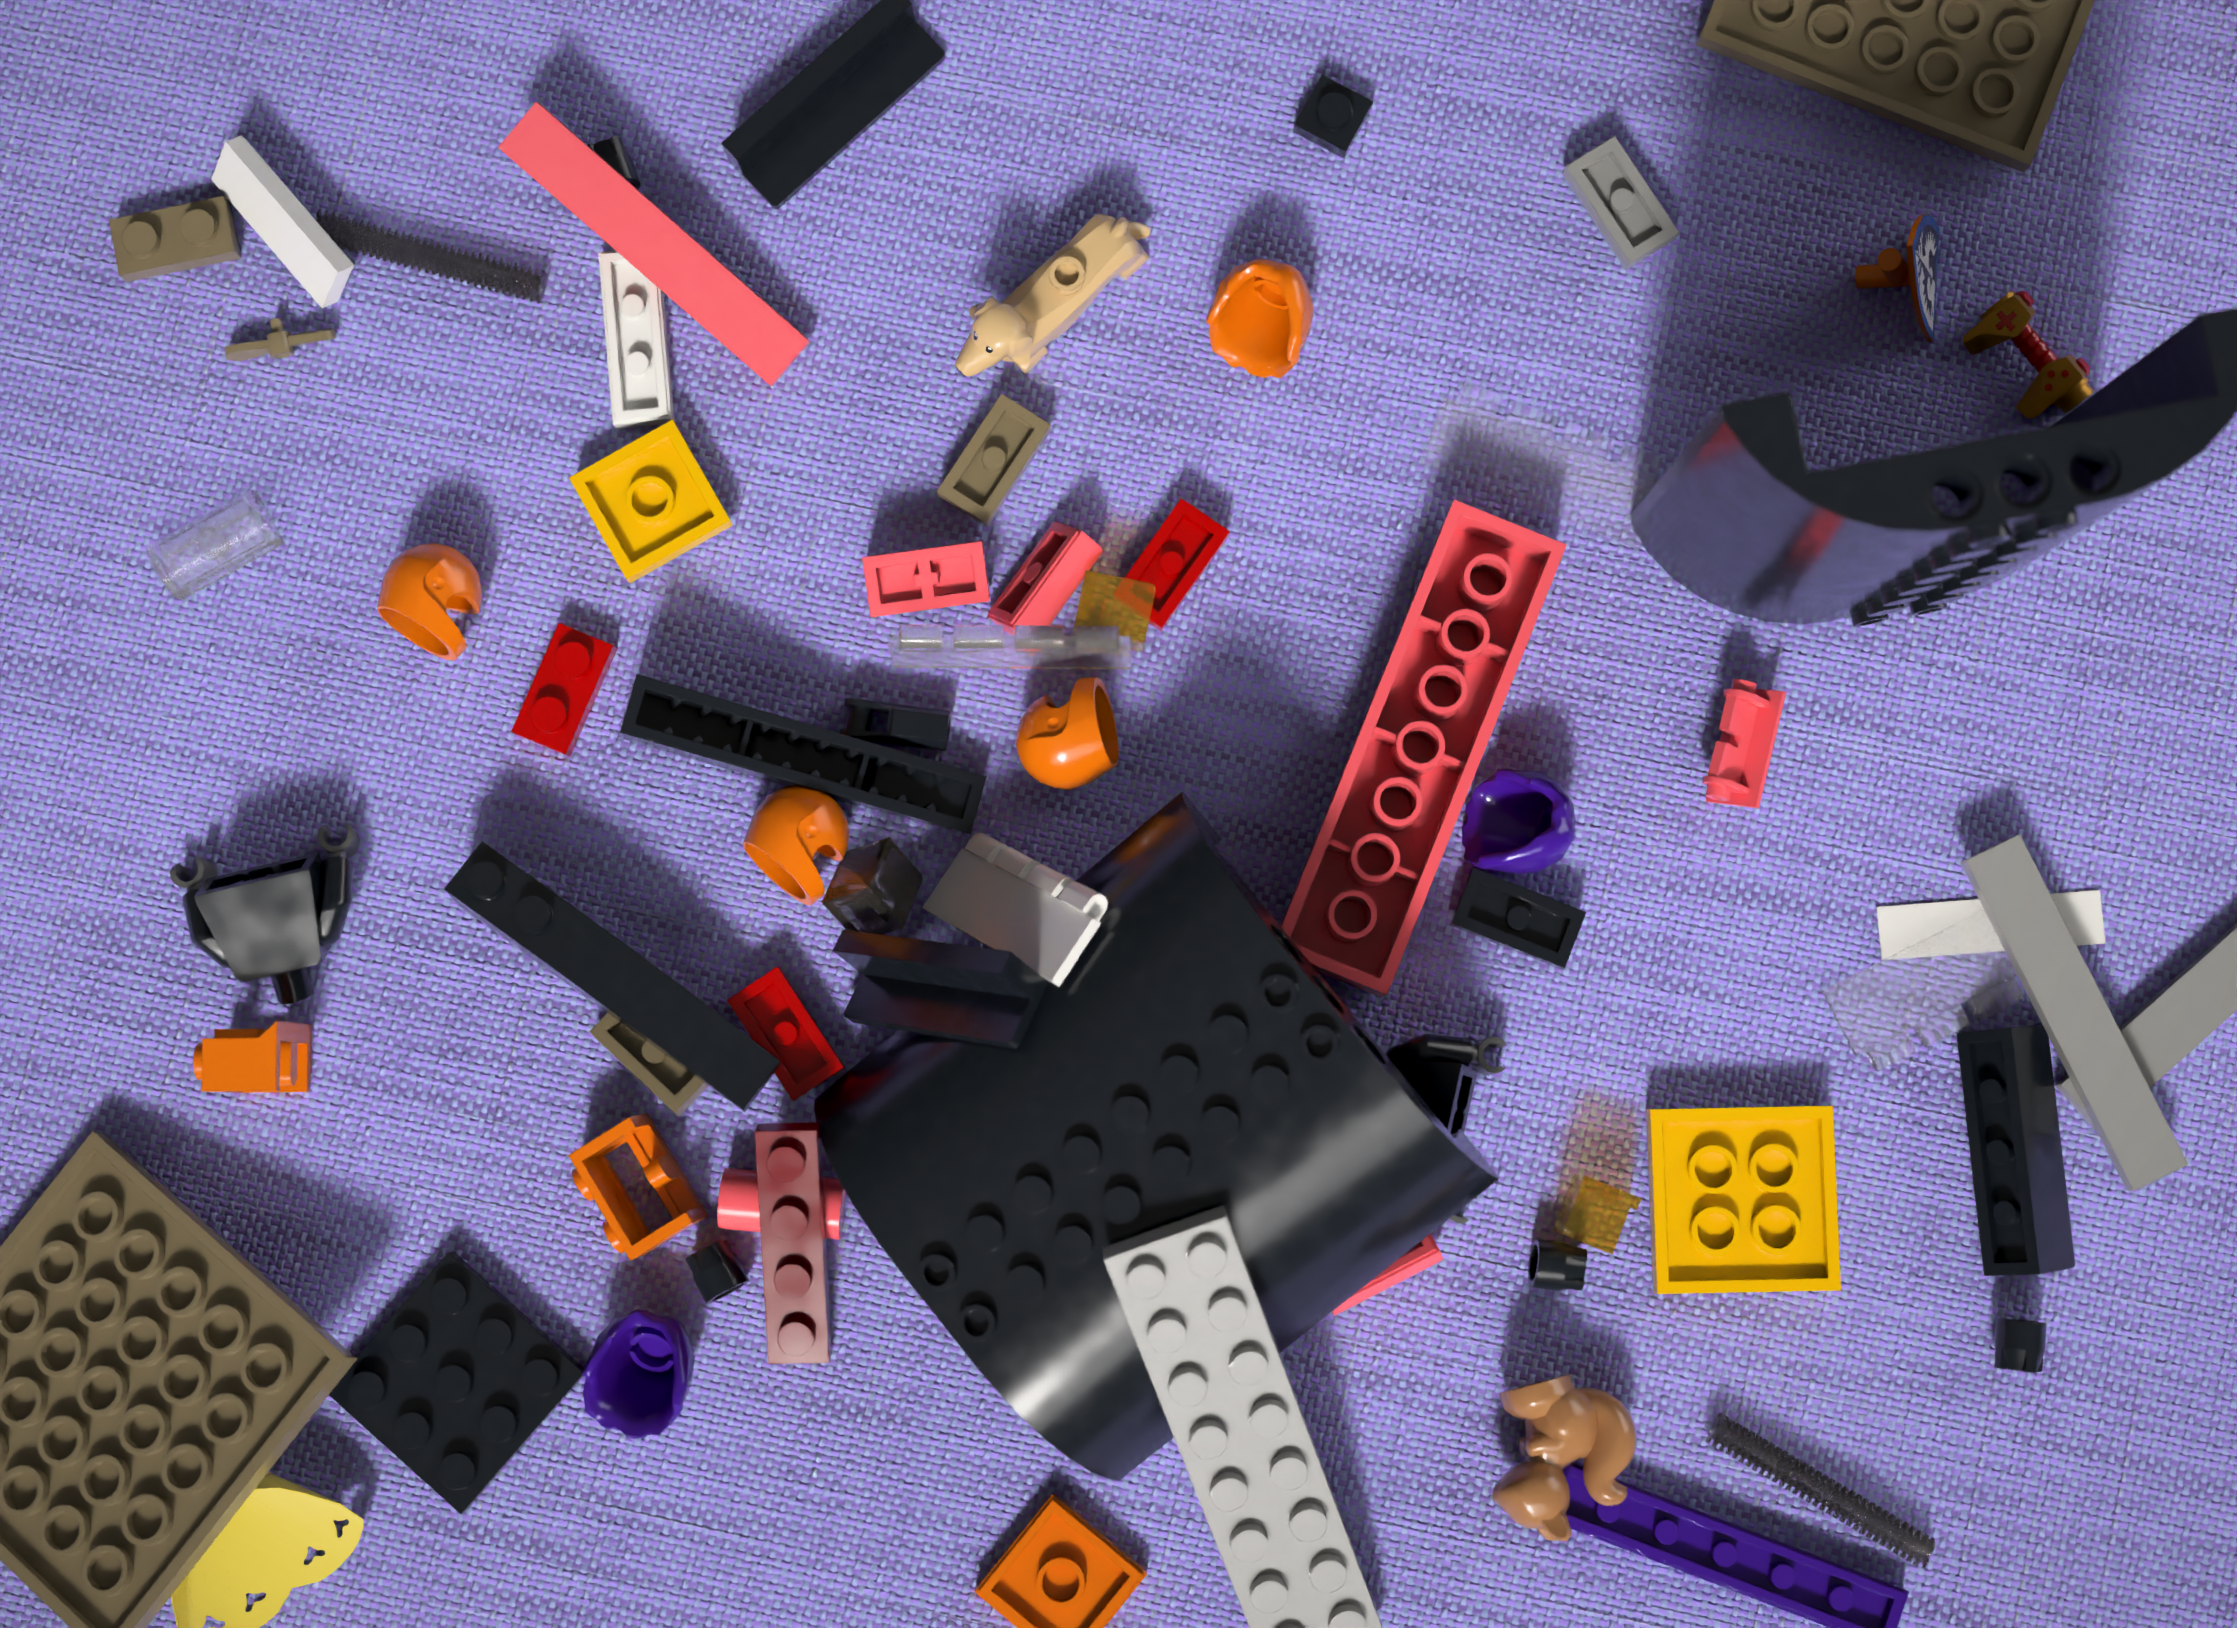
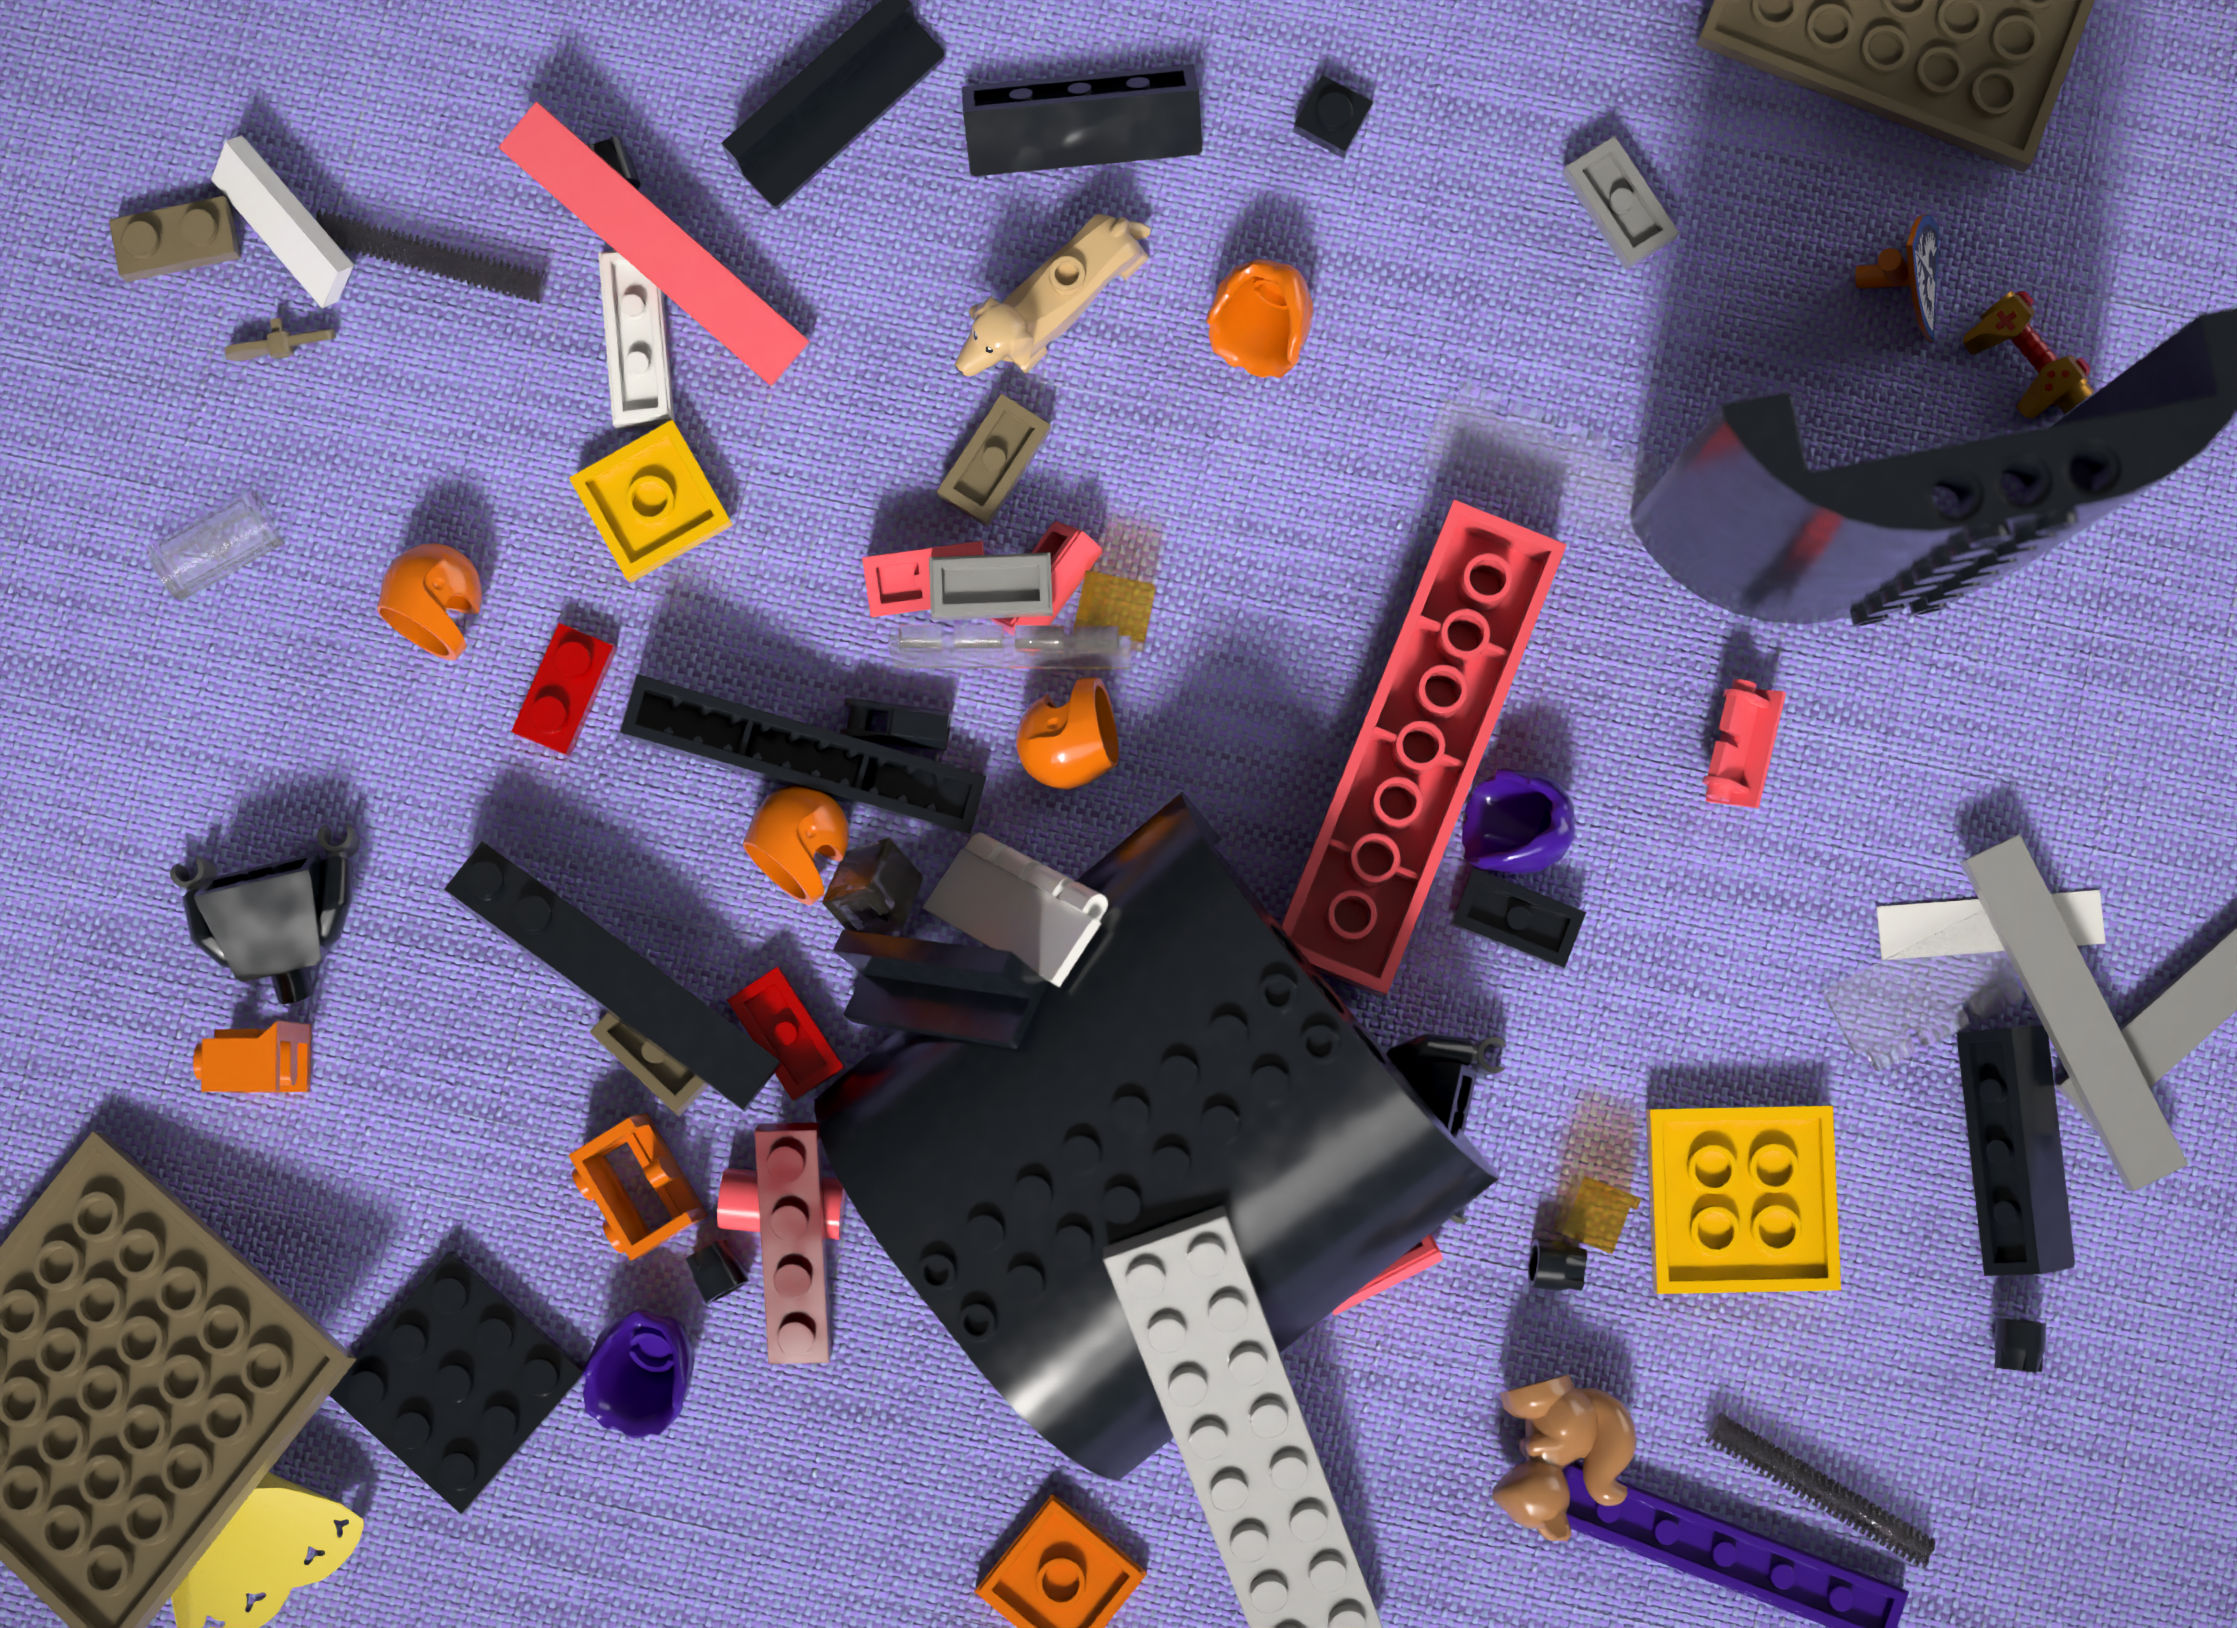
red plate [1113,498,1230,632] -> none
none -> light grey tile [929,553,1053,621]
none -> black panel [962,64,1202,176]

